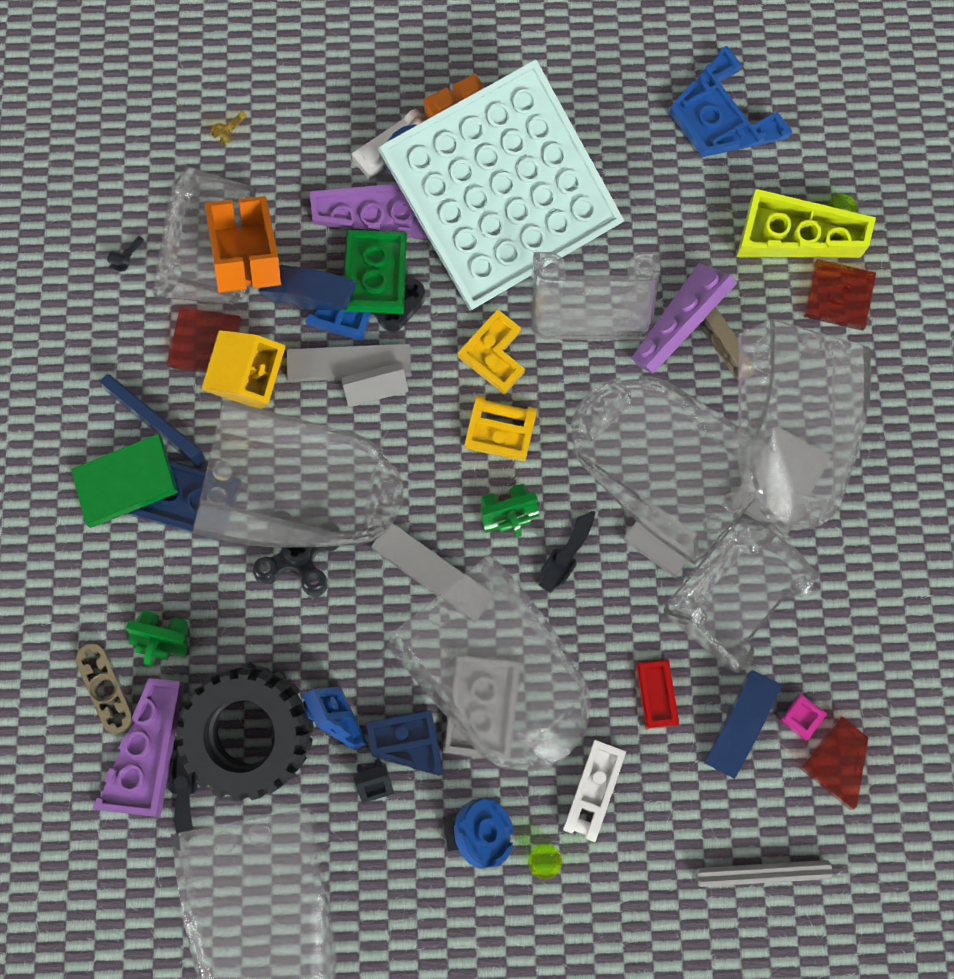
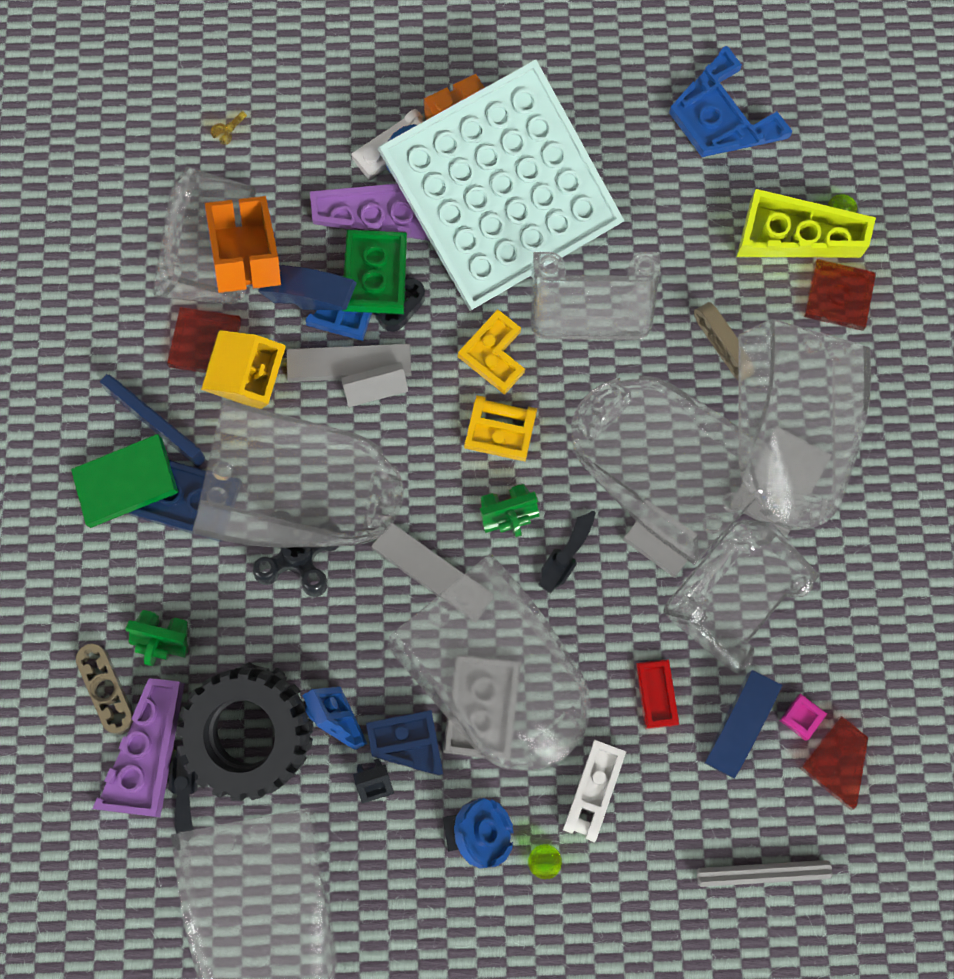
black hand [107,236,144,272] -> none
medium lavender wing [631,263,737,374] -> none

